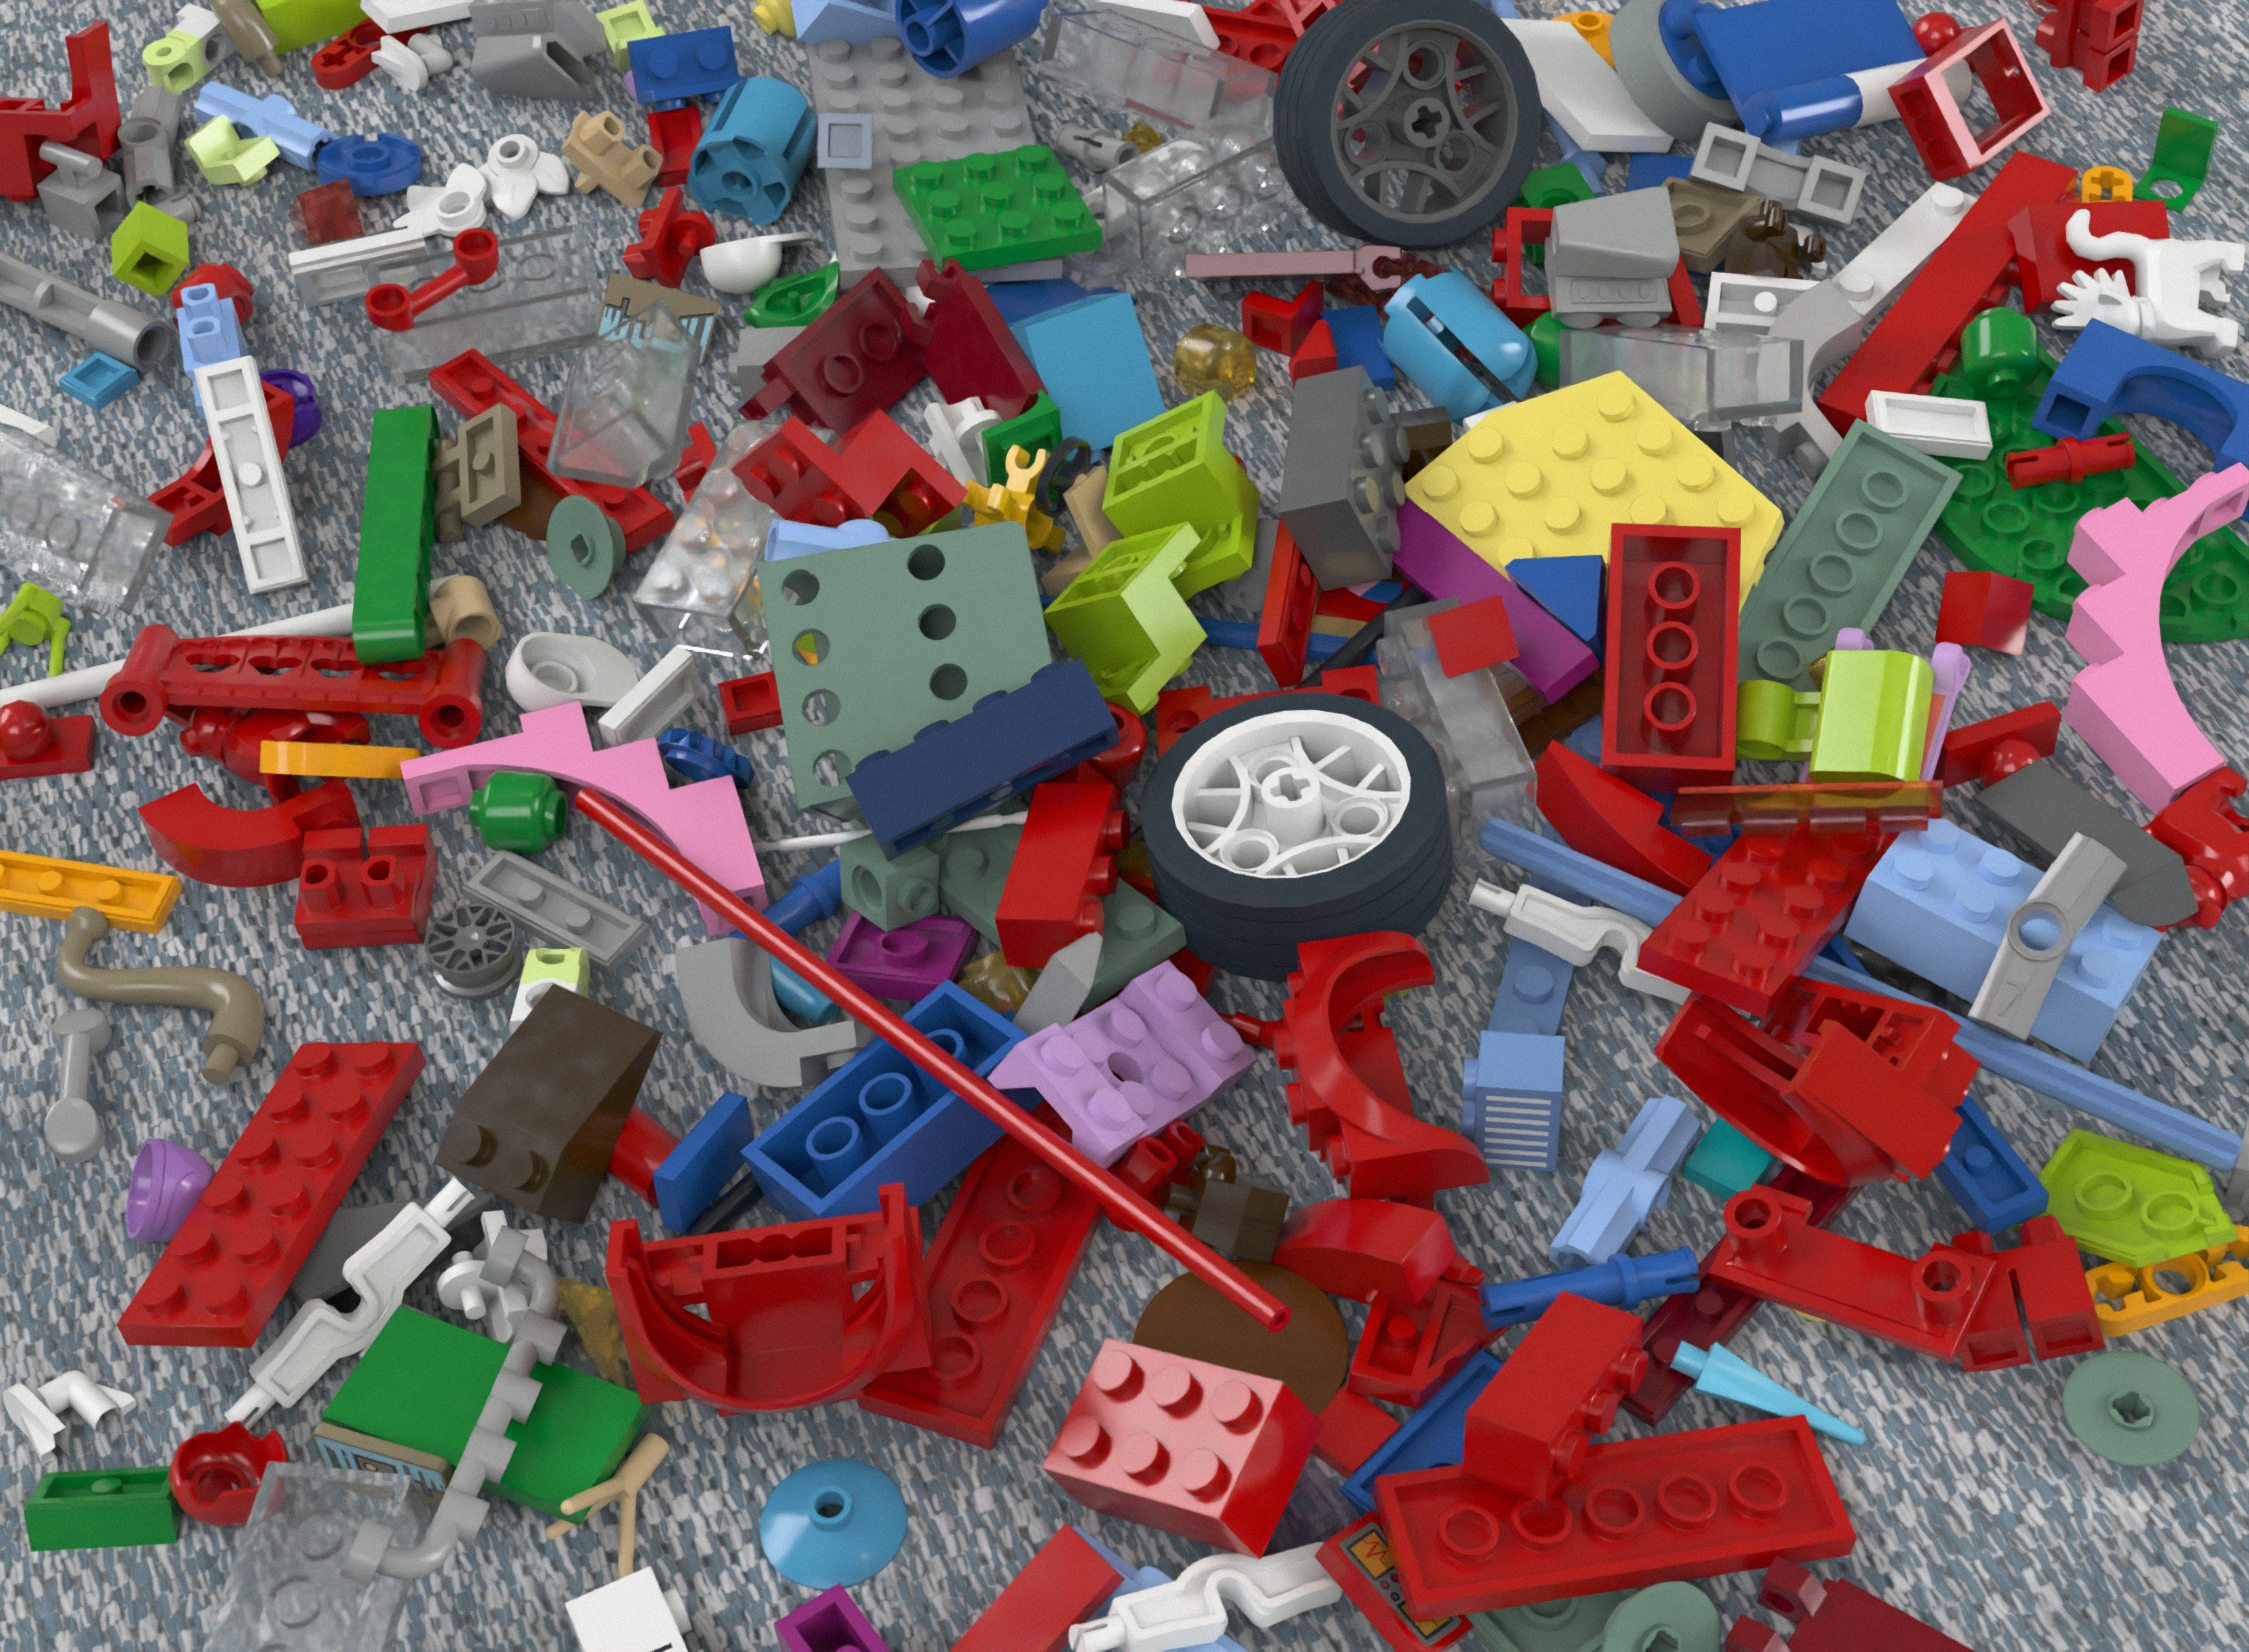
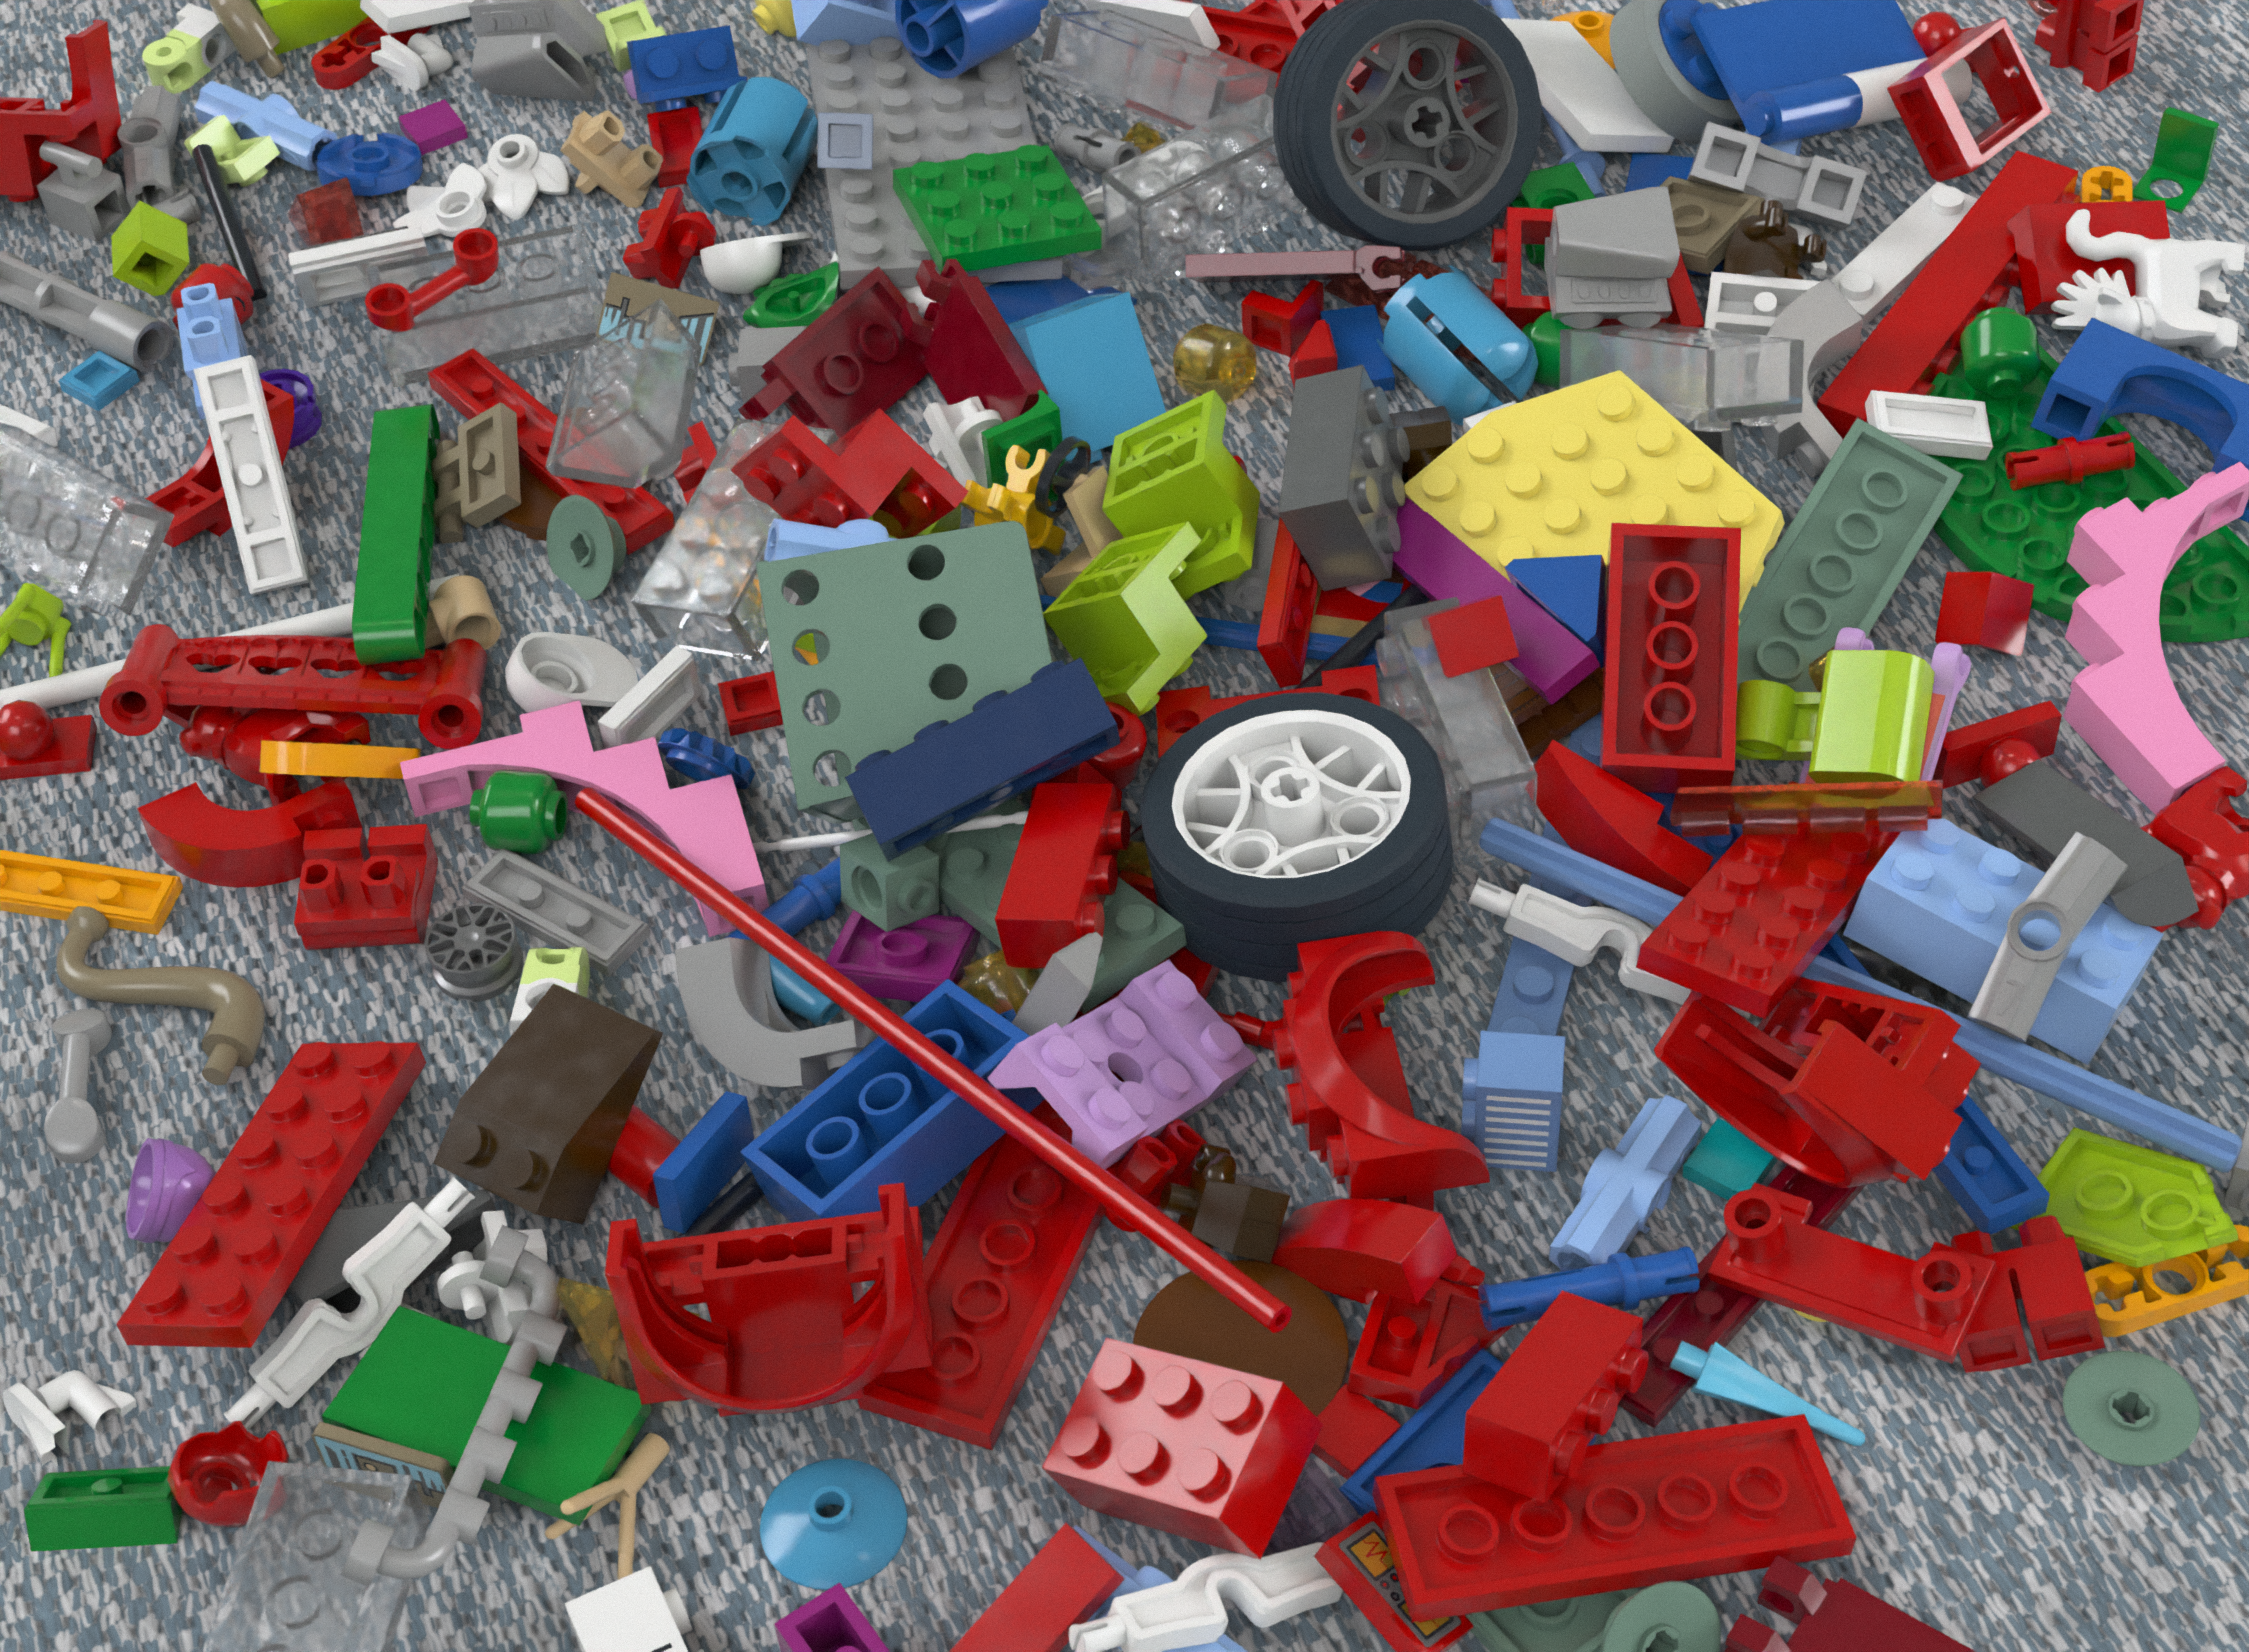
none -> black bar [192,144,267,301]
none -> magenta tile [398,99,468,156]

